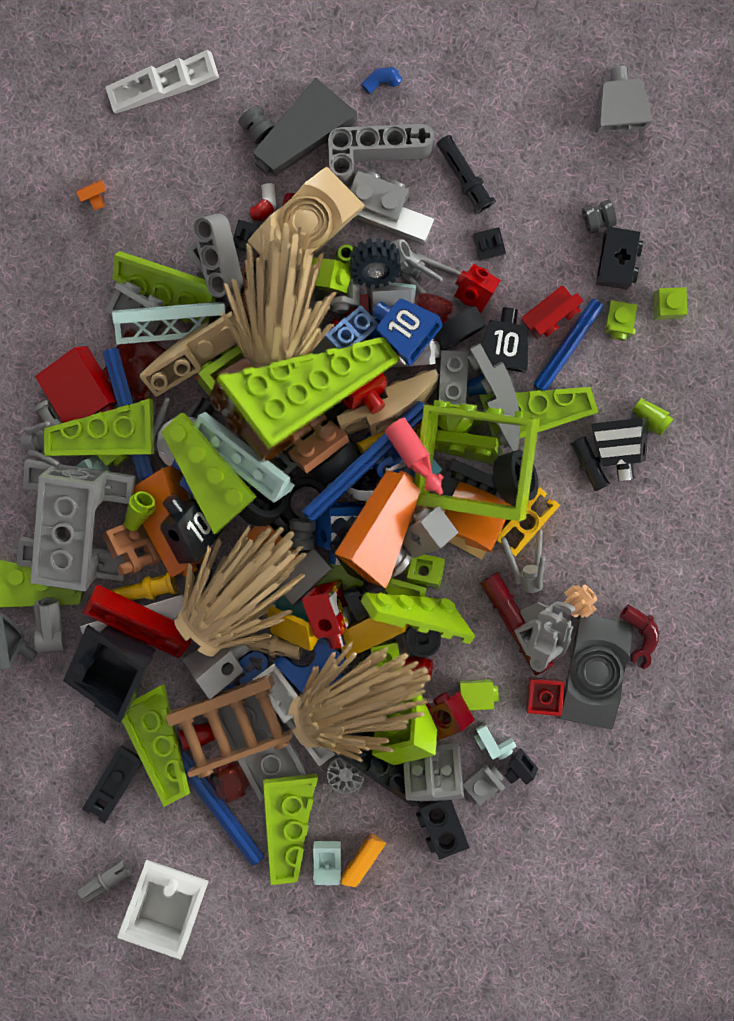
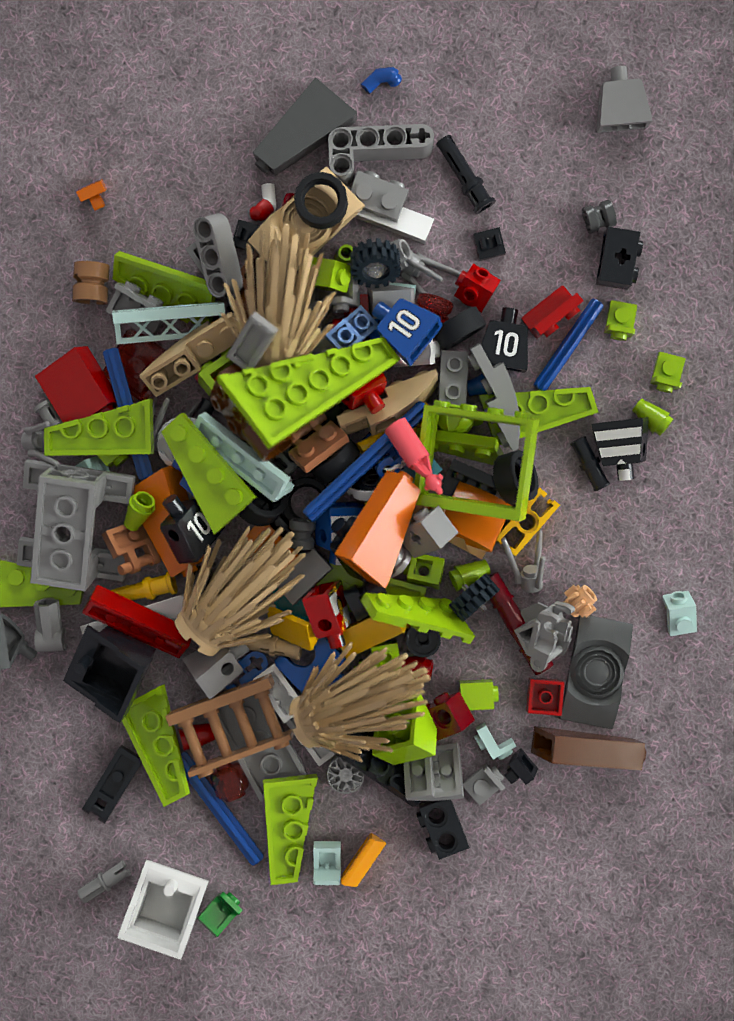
white slope [105,50,219,113] -> none
dark grey wheel [238,105,275,144] -> none
dark red piece [620,604,659,669] -> none
lime brick [653,287,688,320] -> none
none -> medium nougat wheel [72,261,110,305]
none -> green bracket [196,892,243,937]
none -> light grey tile [226,311,279,369]
none -> black tyre [294,172,348,229]
none -> lime cone [449,559,491,591]
none -> black wheel [449,573,500,622]
none -> reddish brown slope [531,726,646,770]
none -> lime bracket [650,352,686,393]
none -> light aqua bracket [663,591,697,636]

